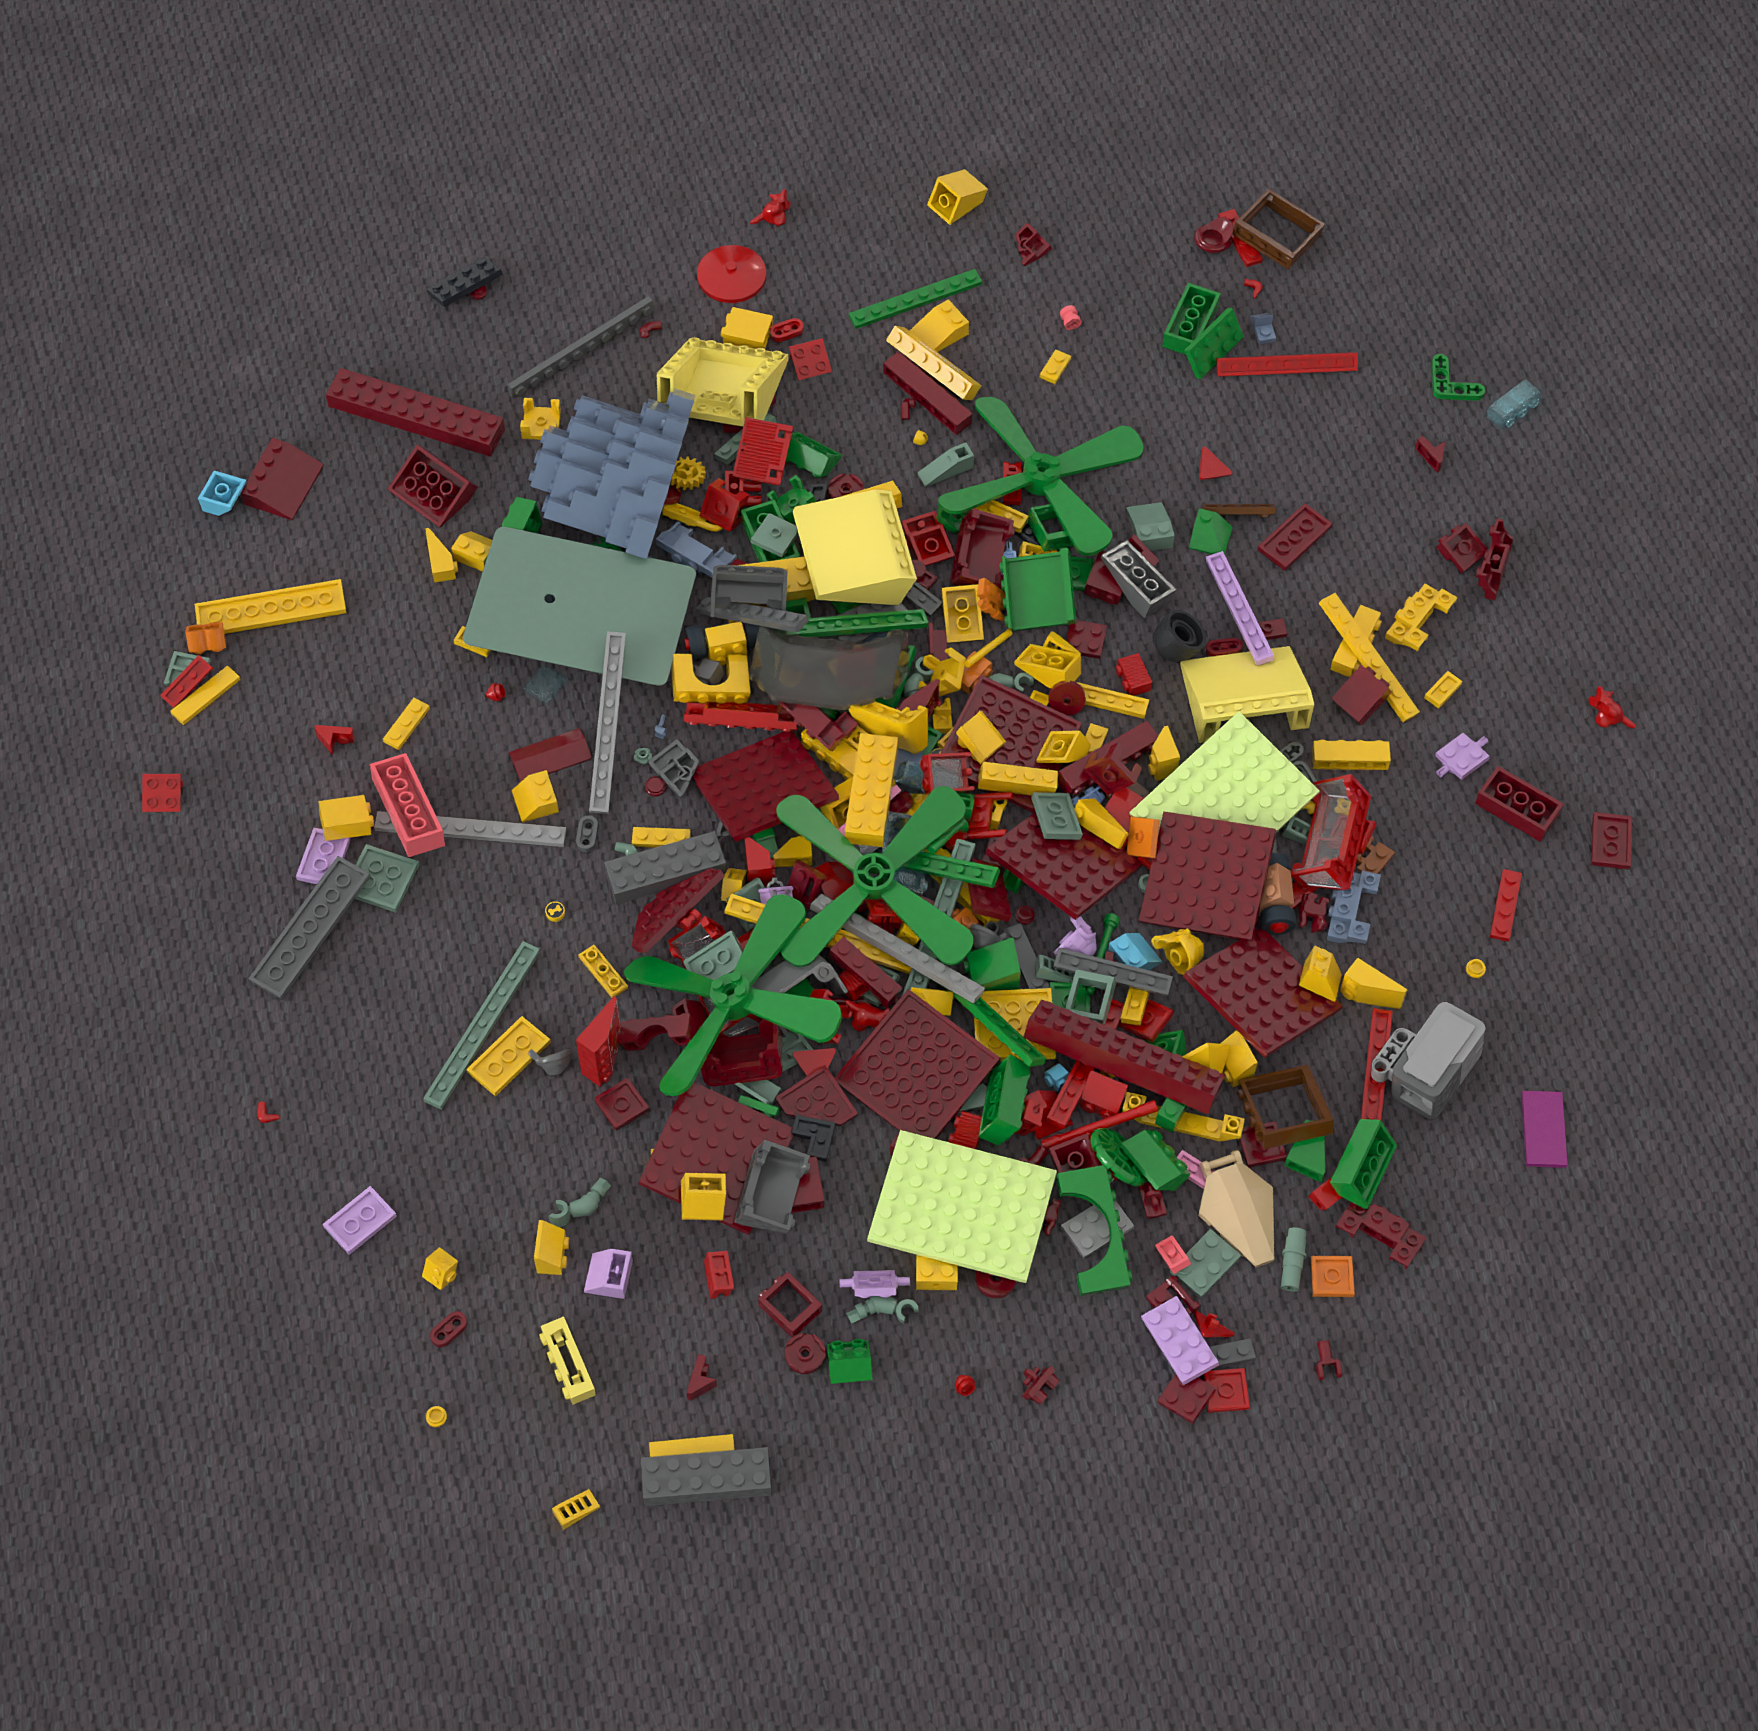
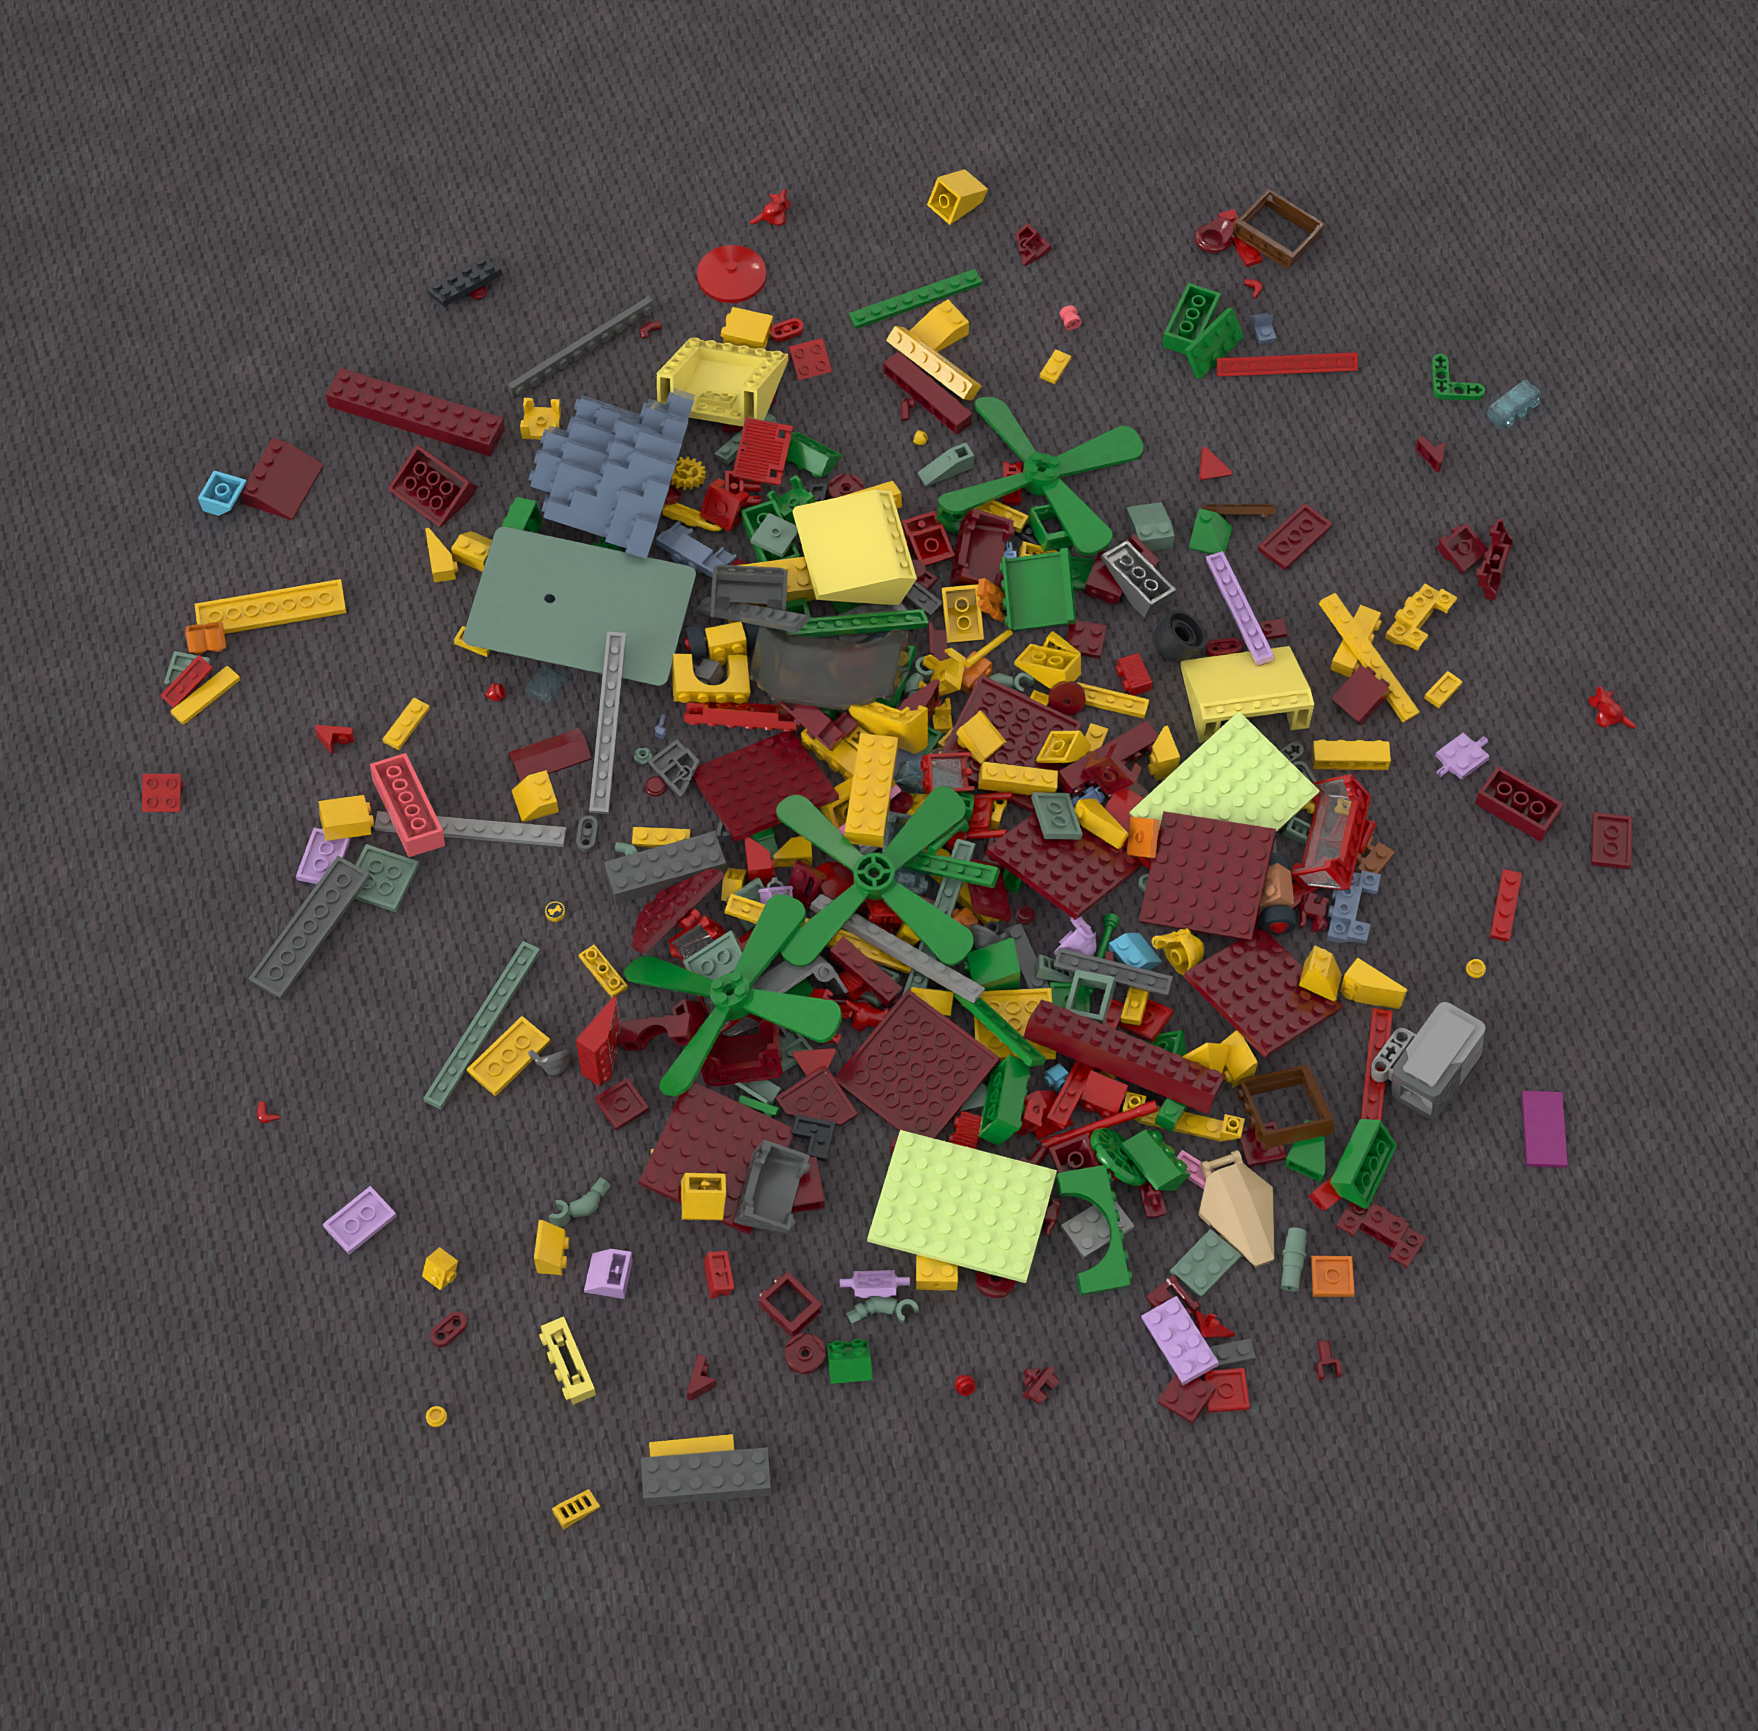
coral plate [1155,1235,1191,1274] -> none

